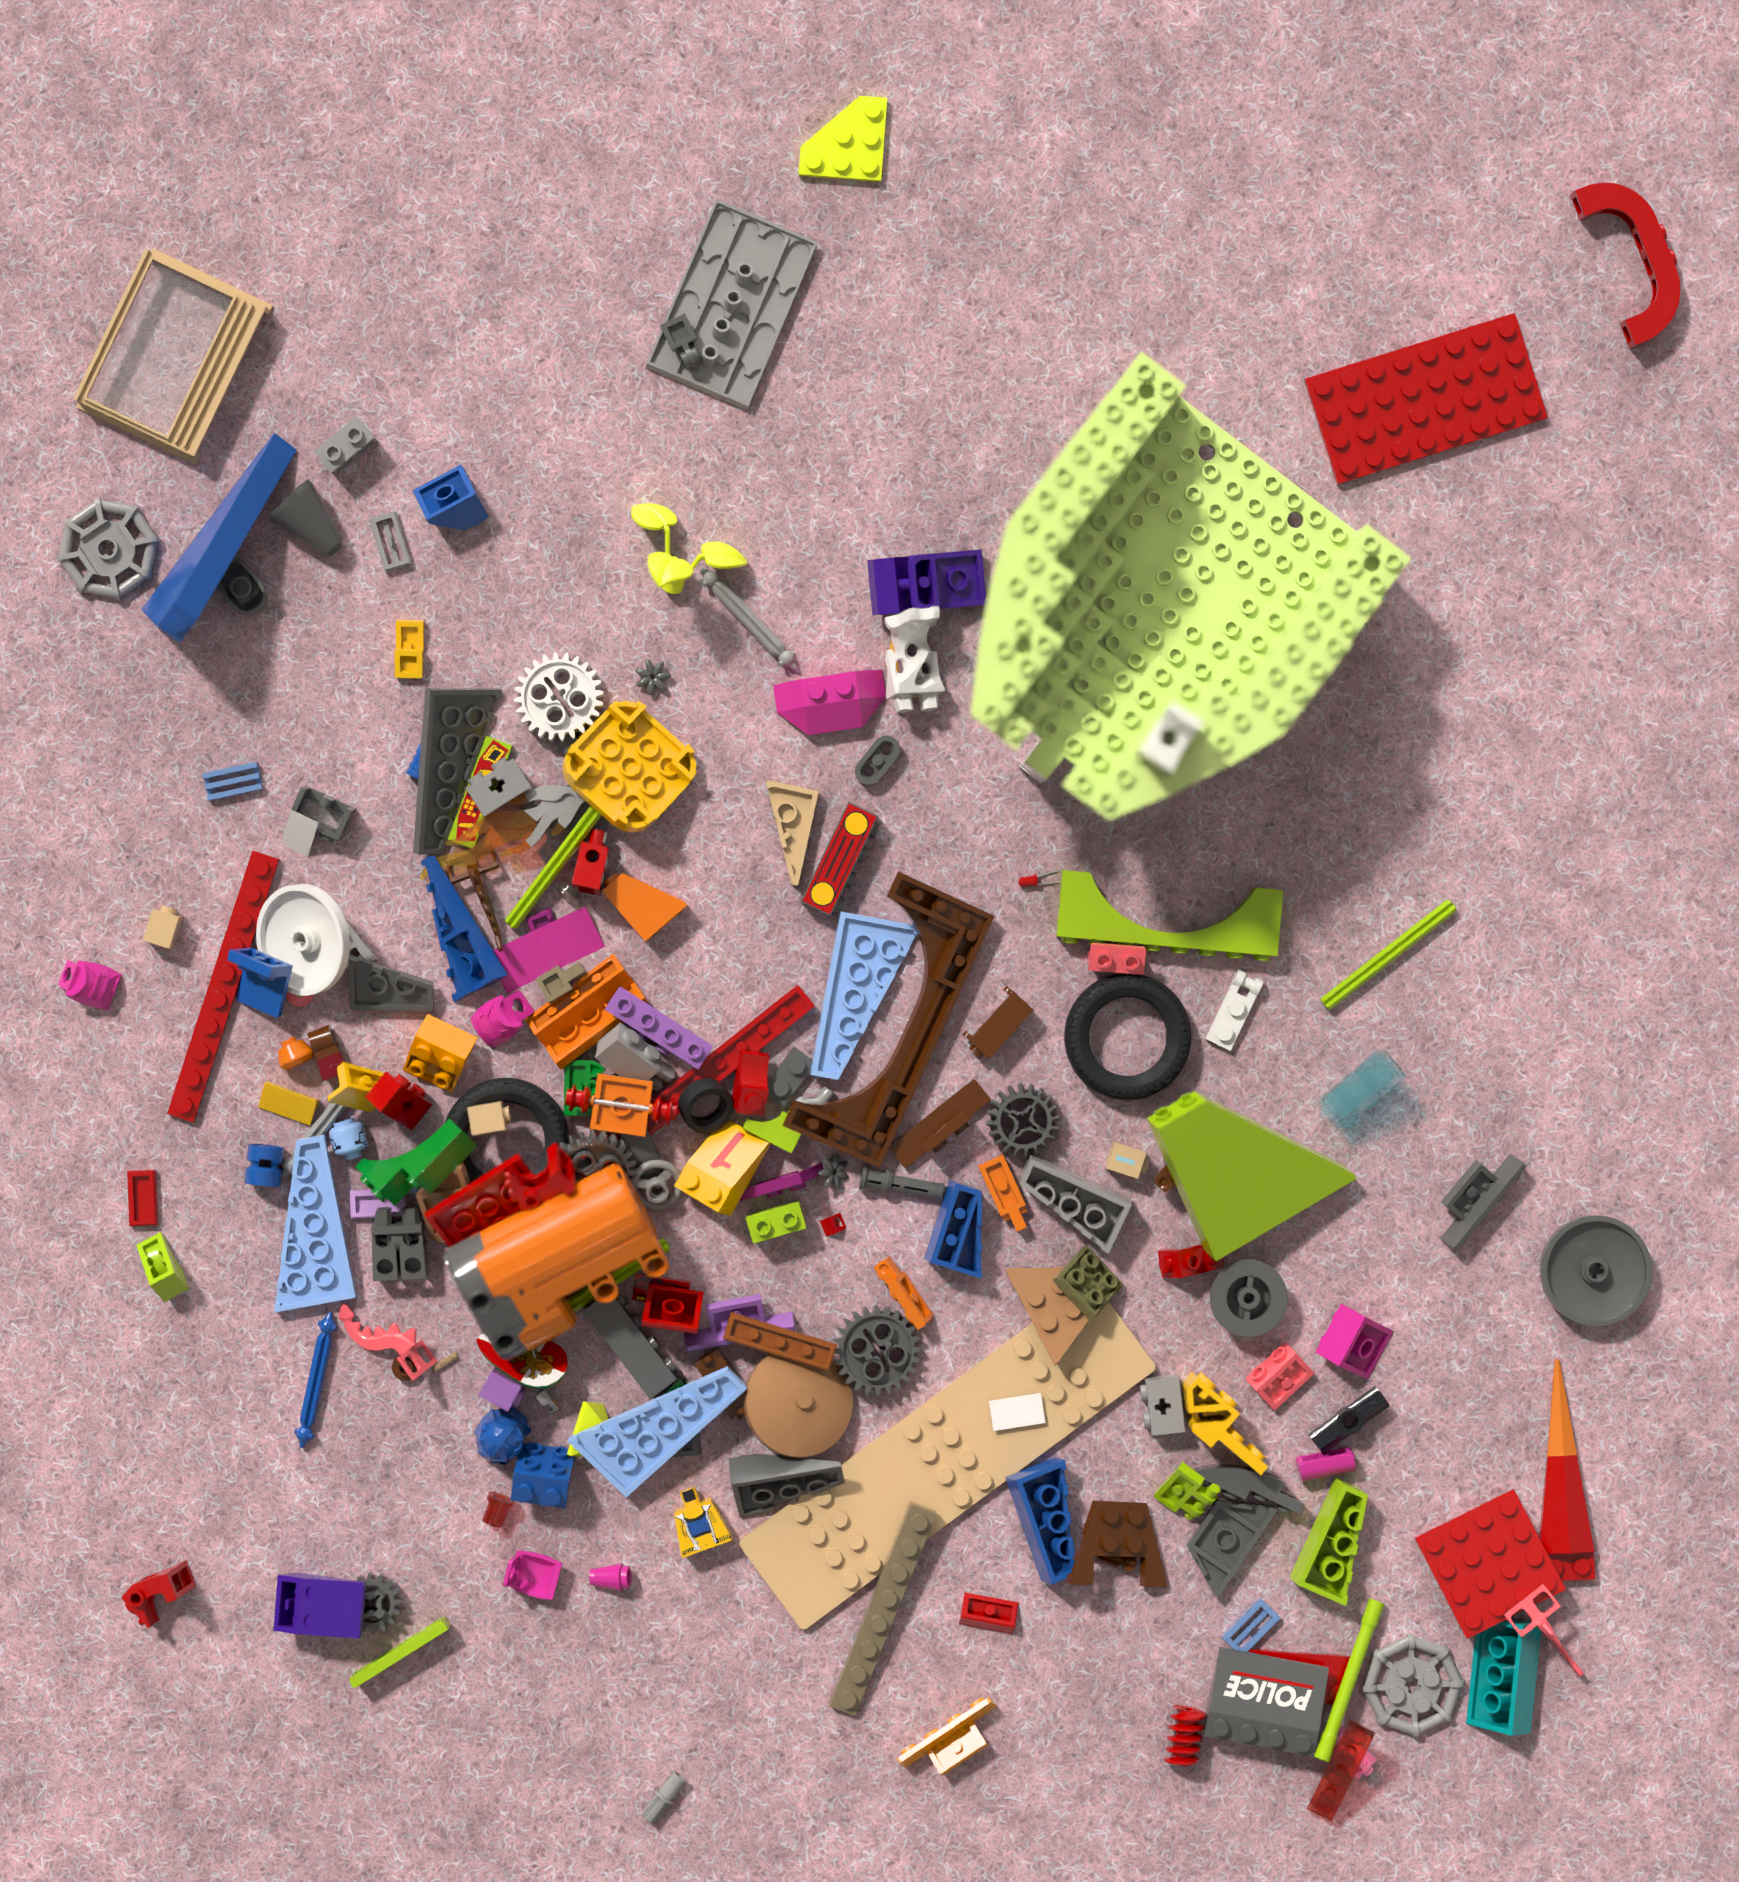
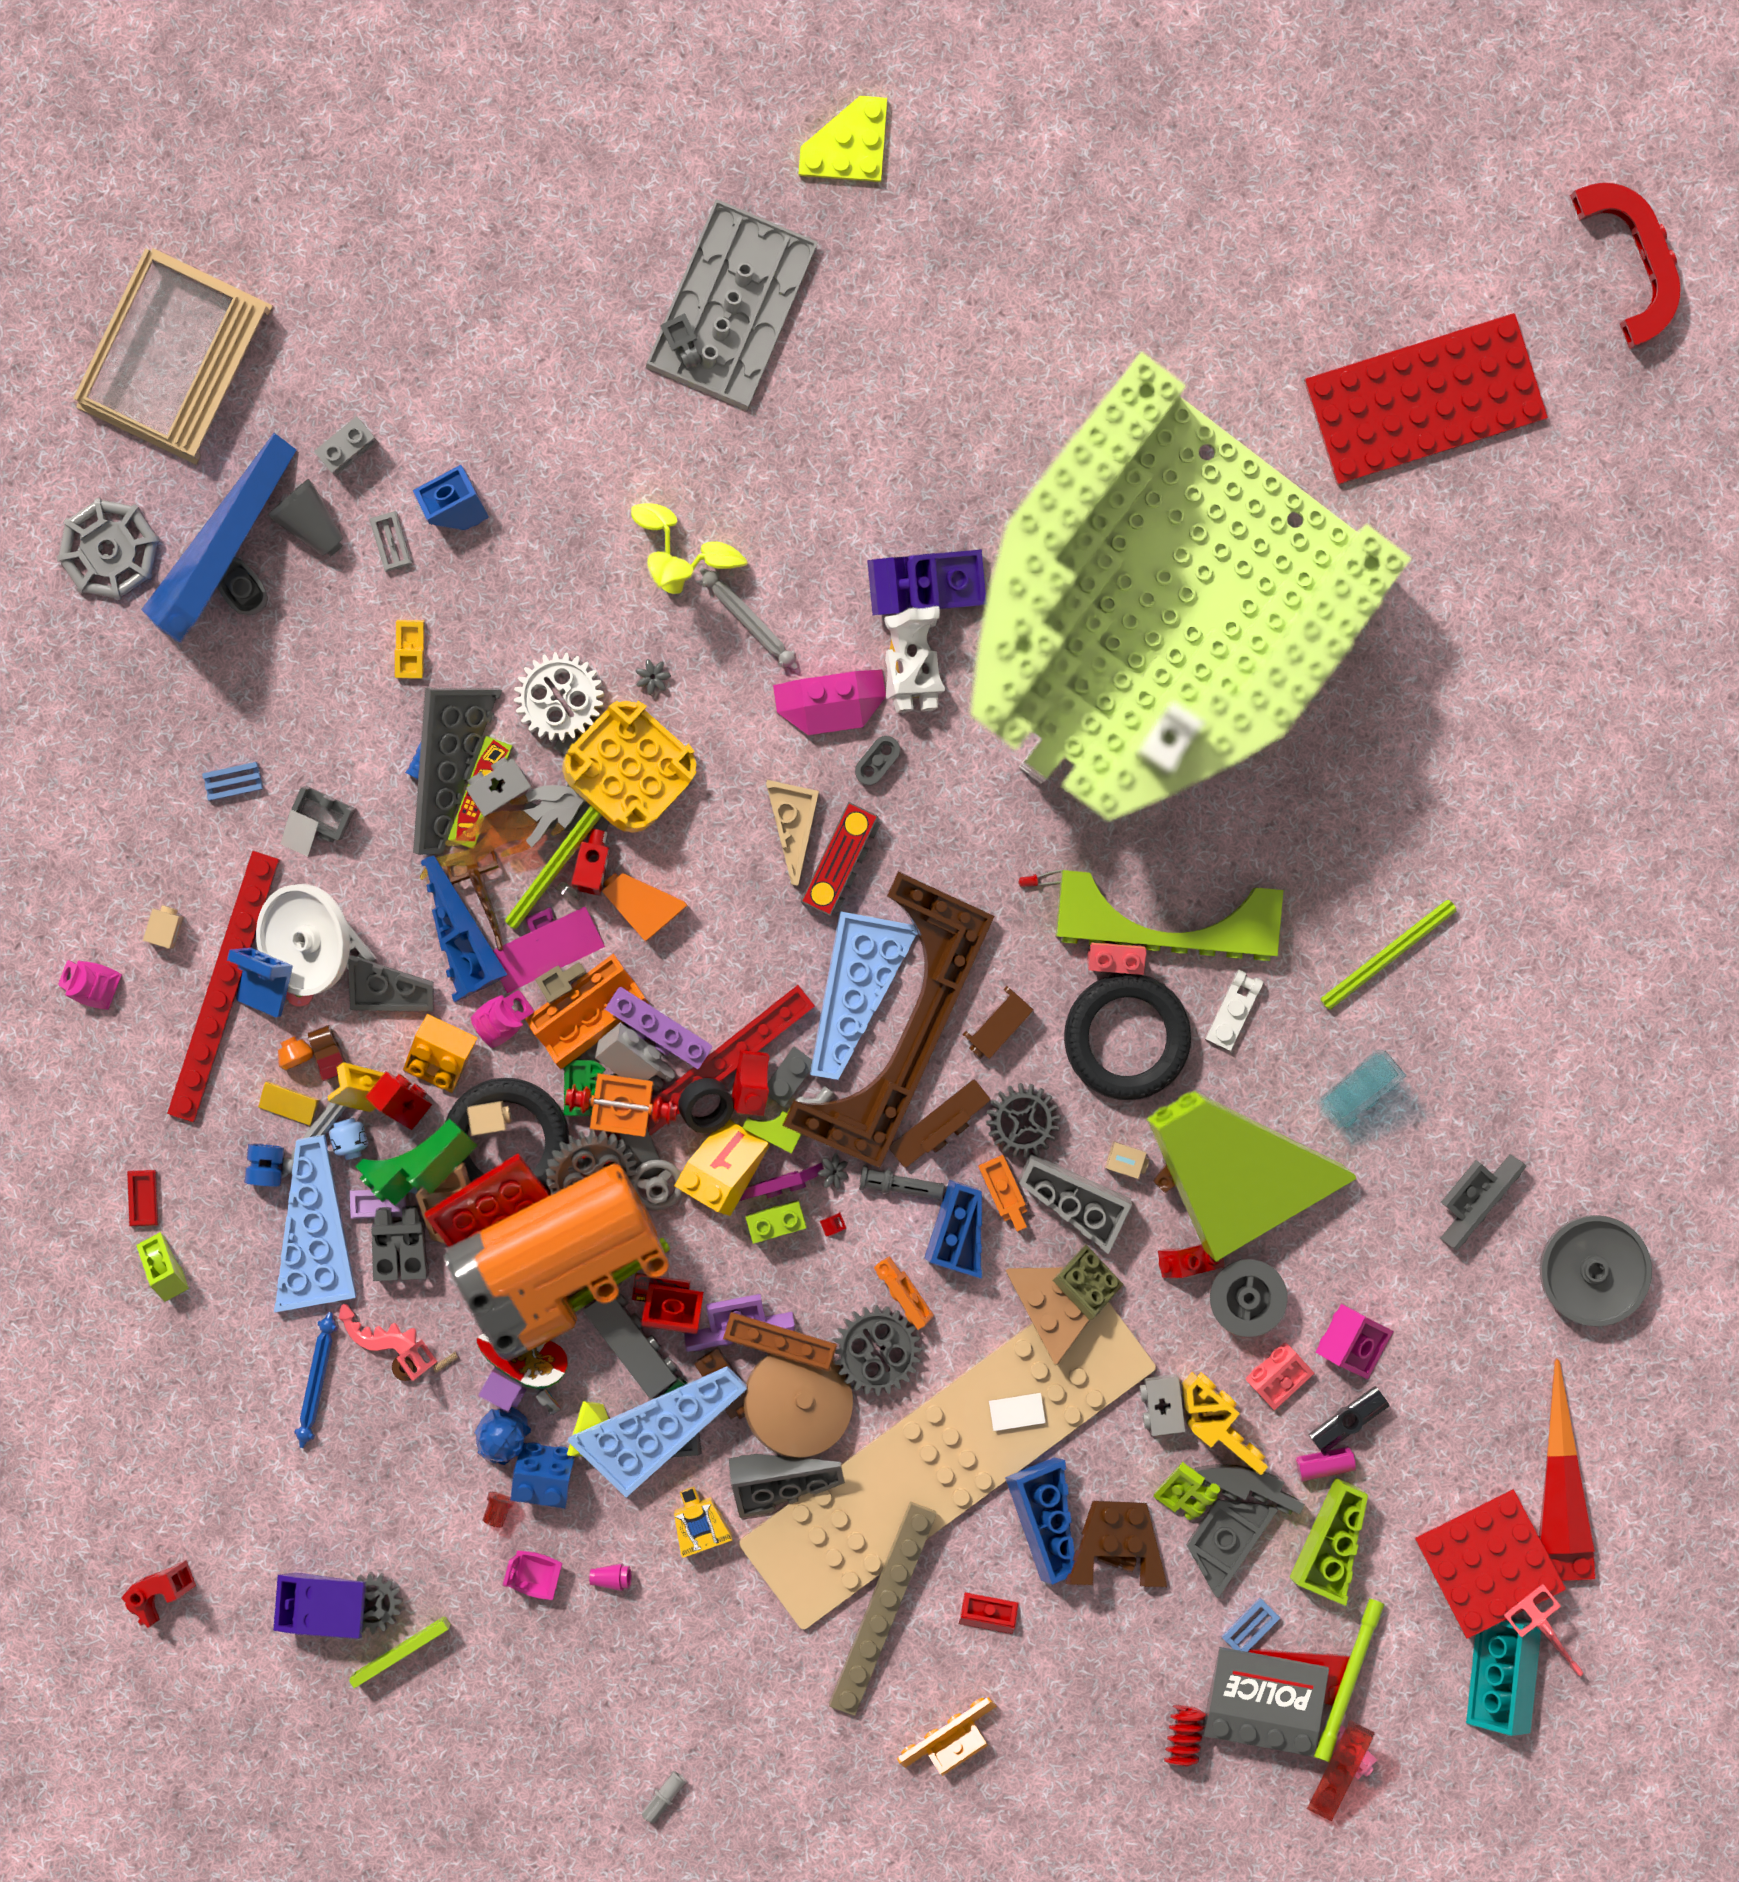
red tile [505,1142,576,1211] -> none
light grey plate [1361,1633,1465,1737] -> none

